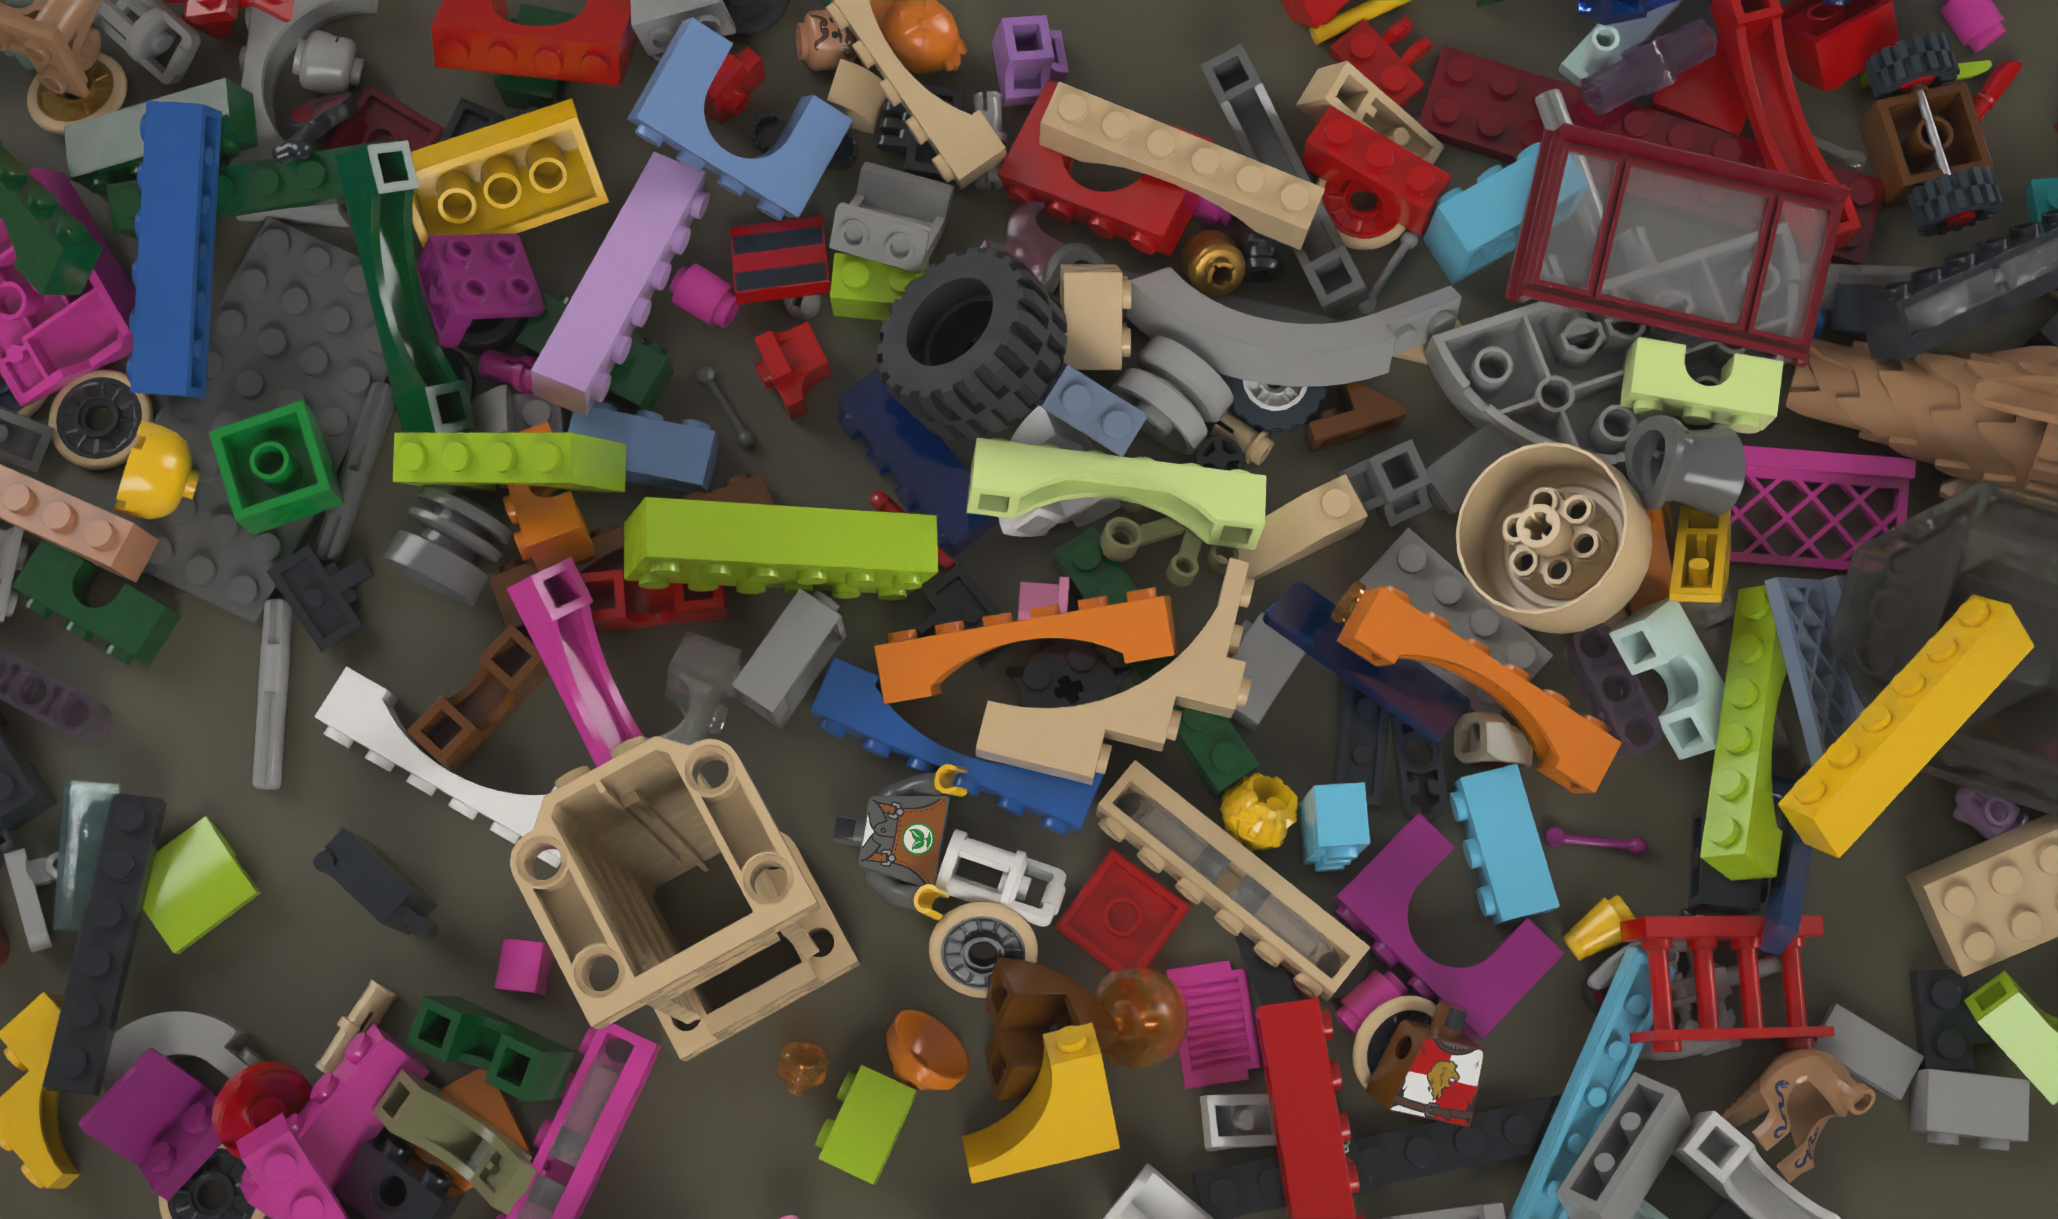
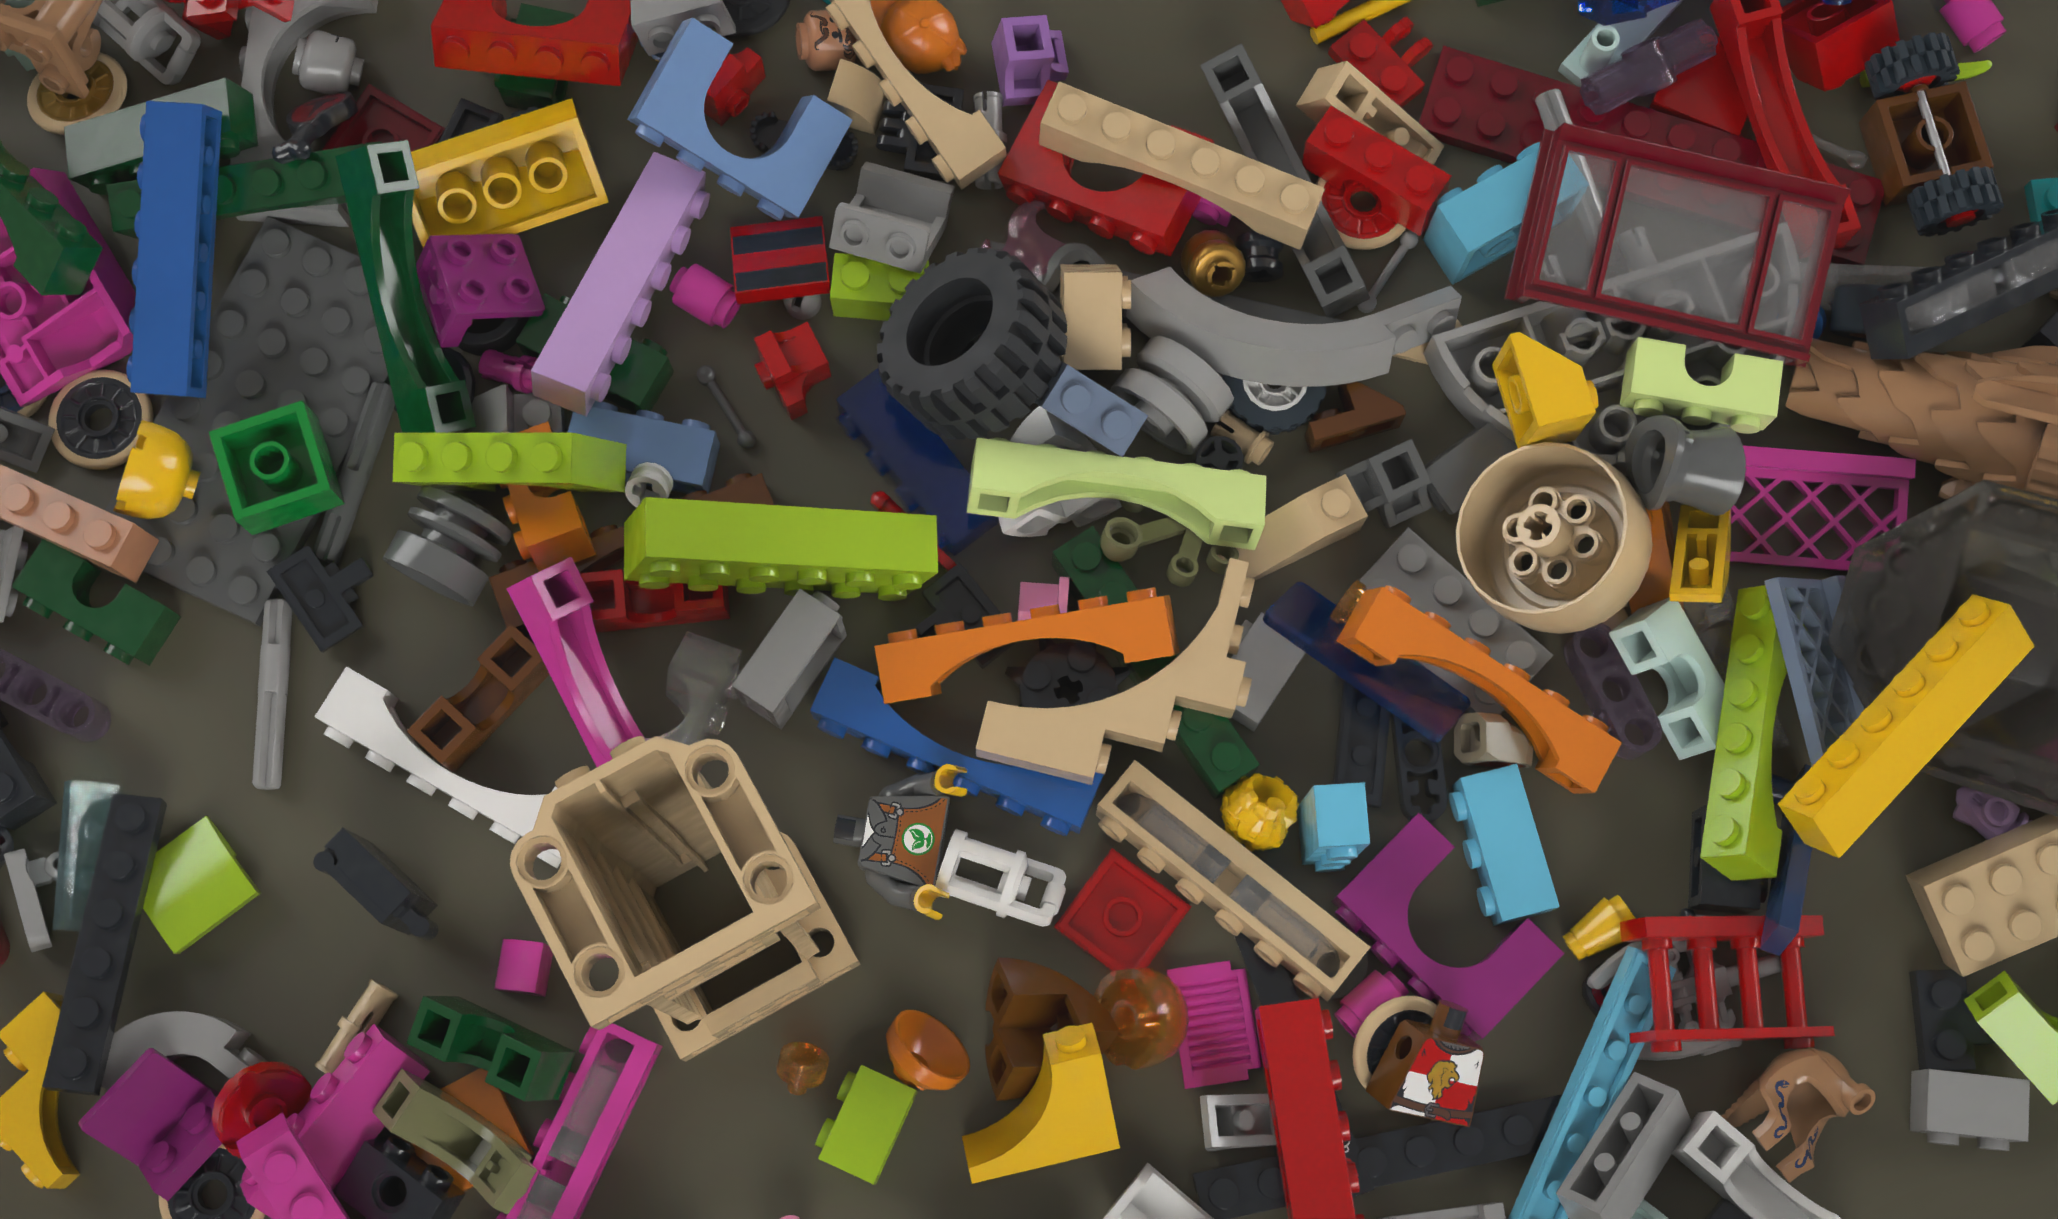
wheel [929,902,1038,998] -> none
magenta hinge [1544,827,1648,856] -> none
light grey tile [1814,1003,1924,1100] -> none
red piece [1972,60,2022,123] -> none
none -> white bush [625,462,673,508]
none -> yellow slope [1492,332,1598,448]

